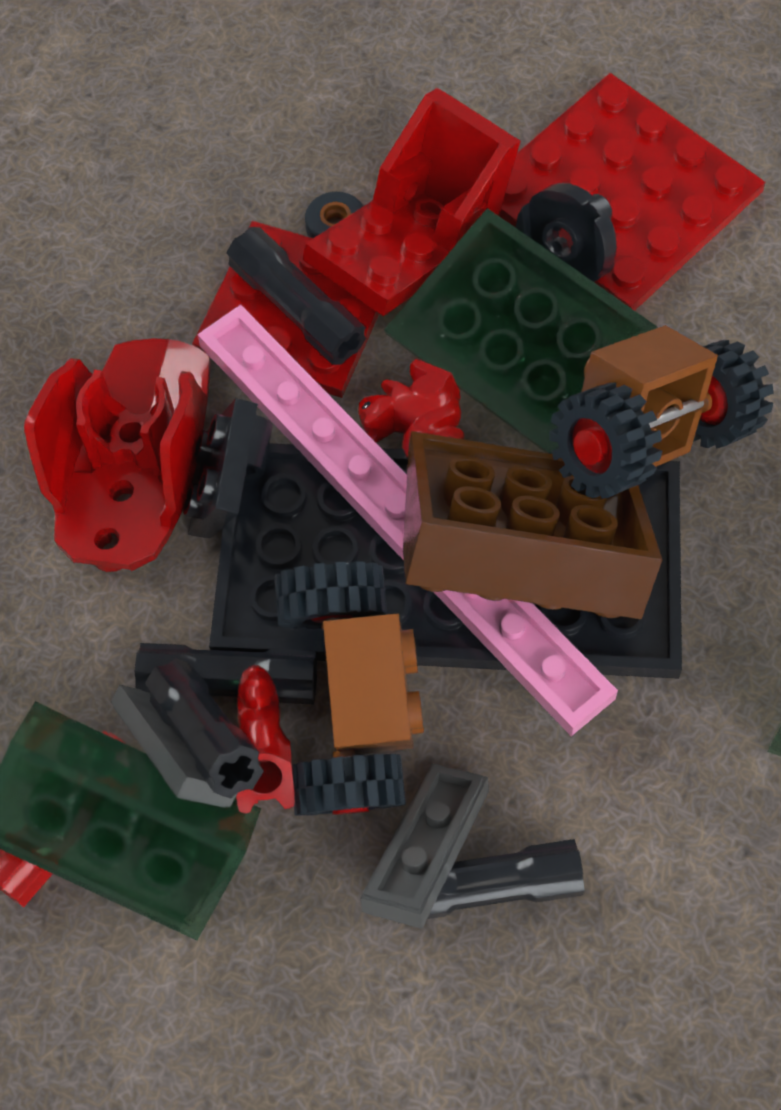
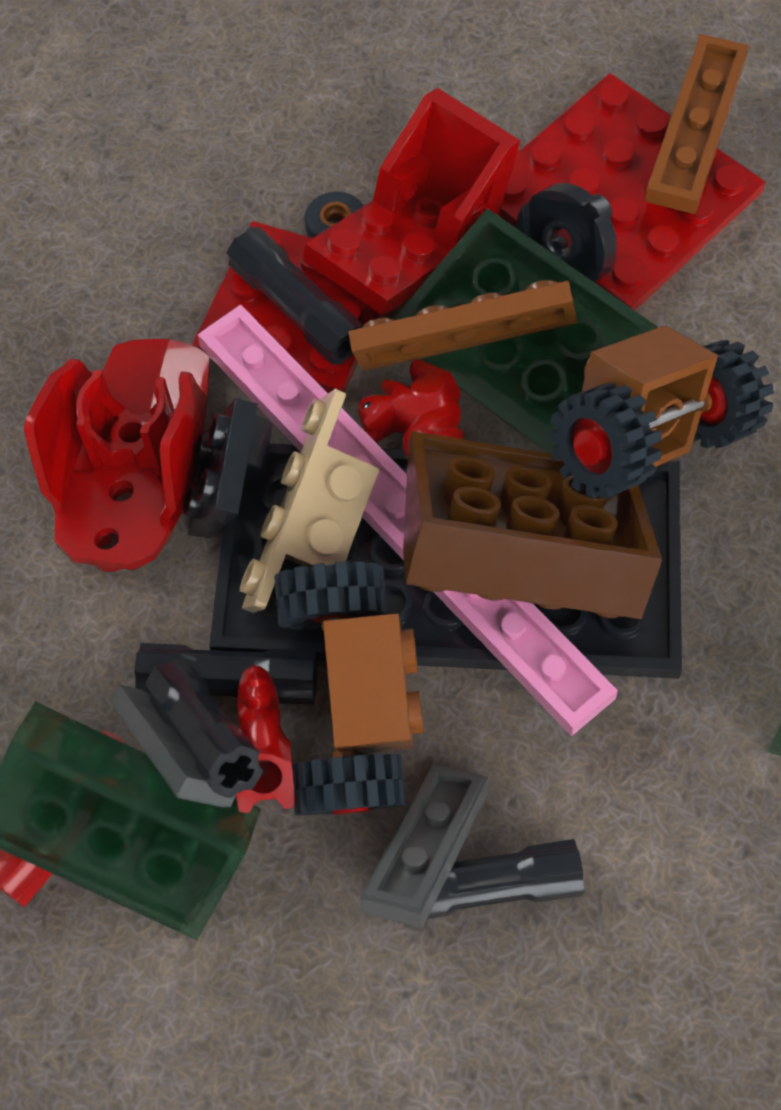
none -> tan bracket [240,389,380,613]
none -> dark orange plate [348,280,578,371]
none -> dark orange plate [645,33,749,215]

